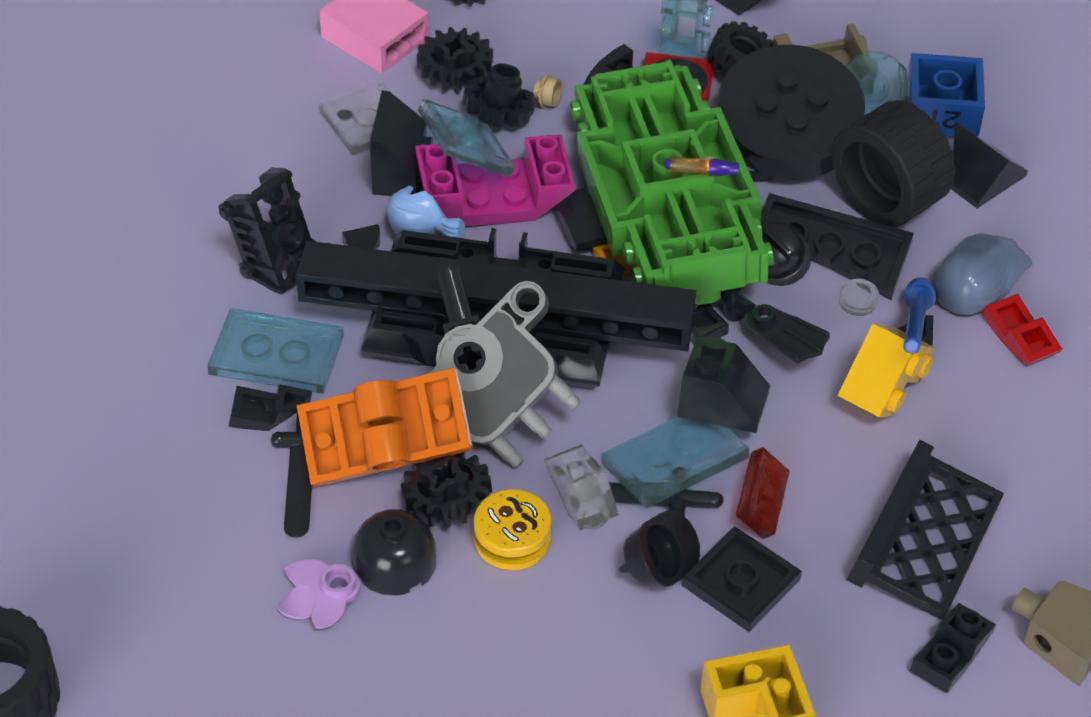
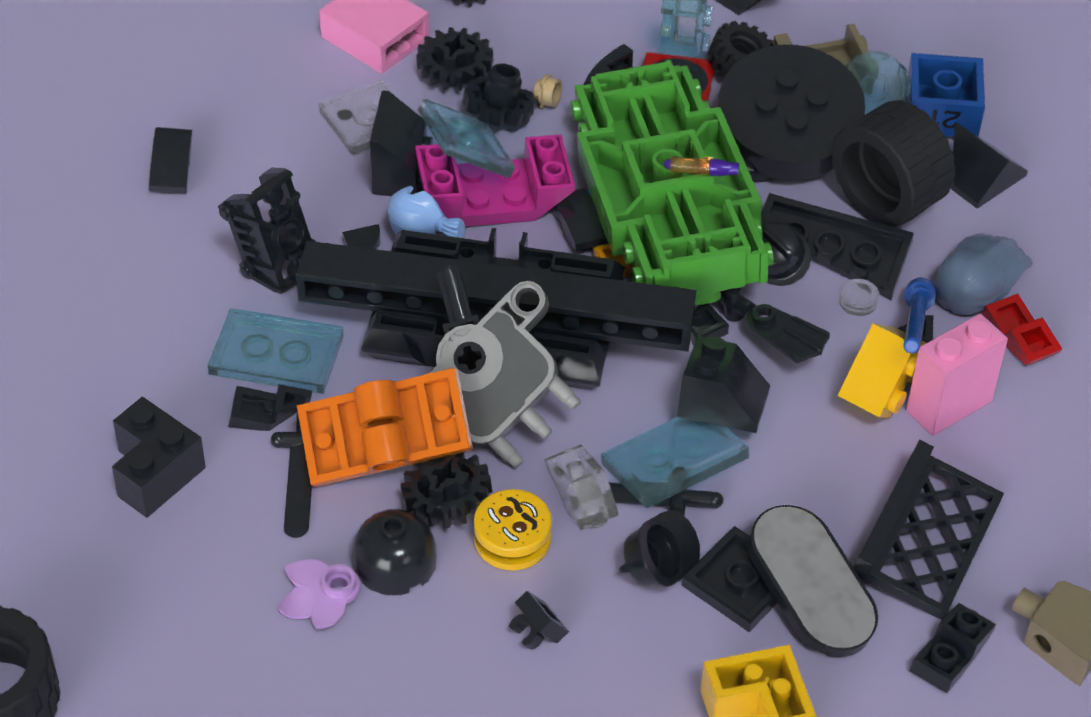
clear red plate [736,447,790,539] -> none
none -> black brick [112,396,206,518]
none -> black slope [149,127,192,194]
none -> black tile [509,591,569,650]
none -> flat silver tile [748,505,878,657]
none -> bright pink brick [906,313,1008,436]

